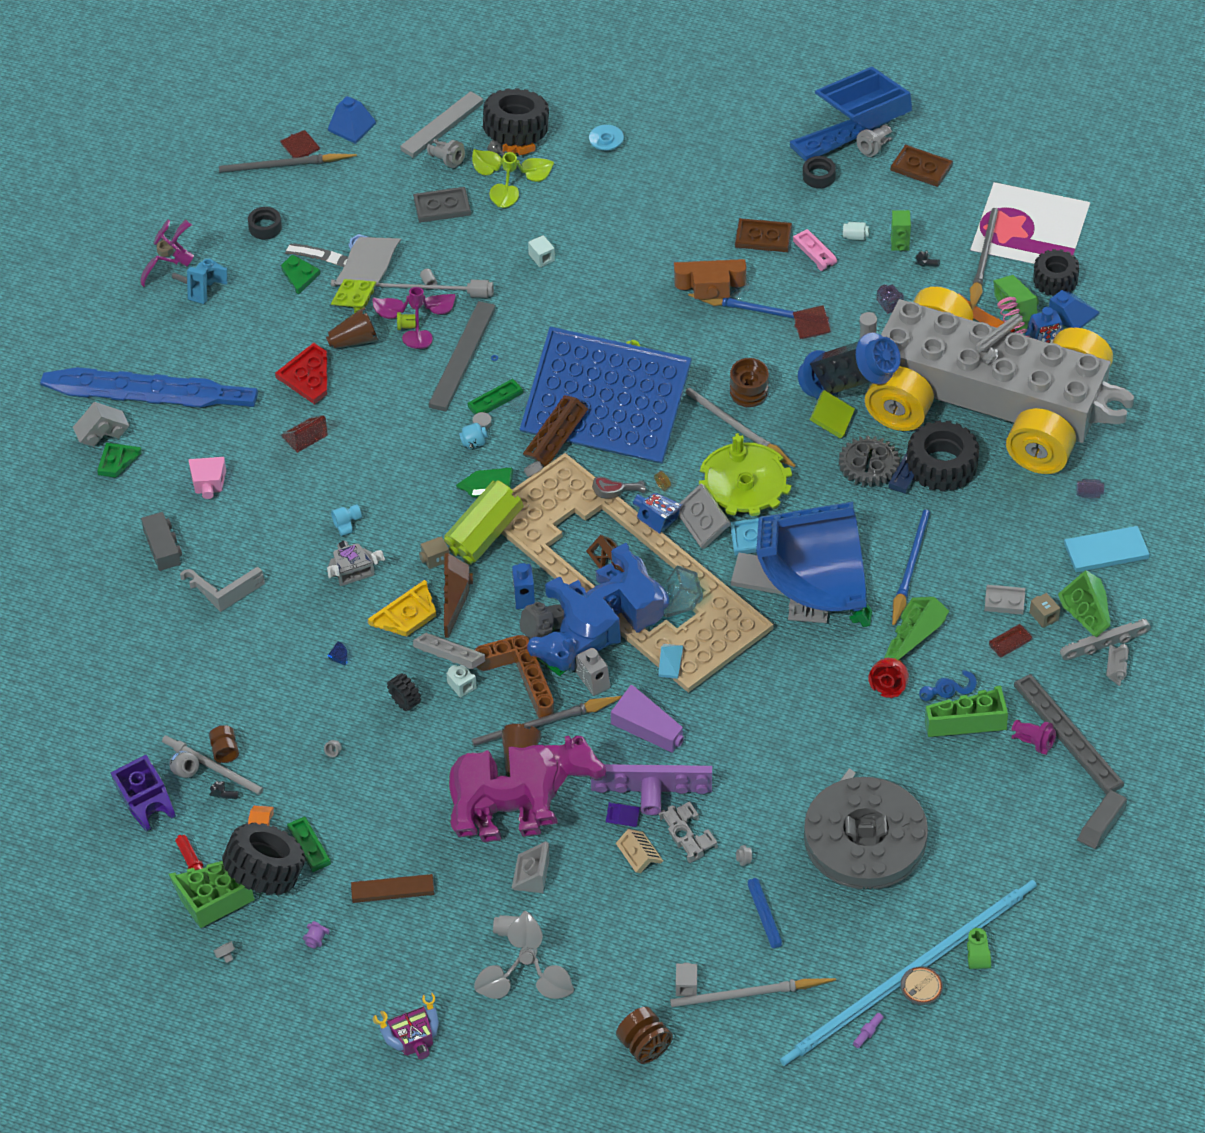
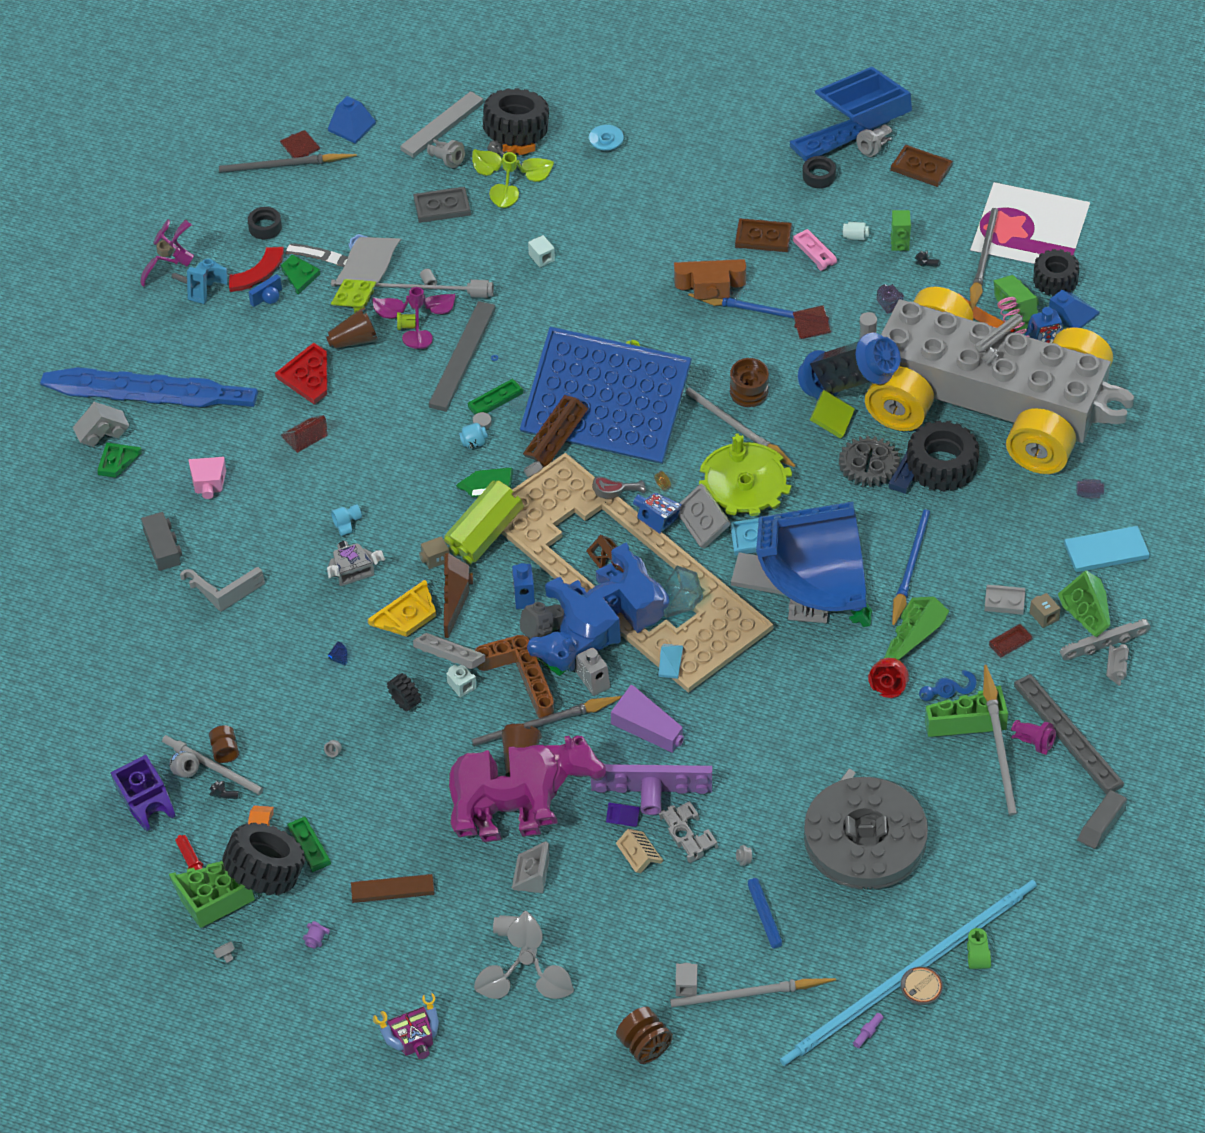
none -> red tile [229,247,284,292]
none -> blue tile [249,274,282,307]
none -> light grey piece [983,665,1017,815]

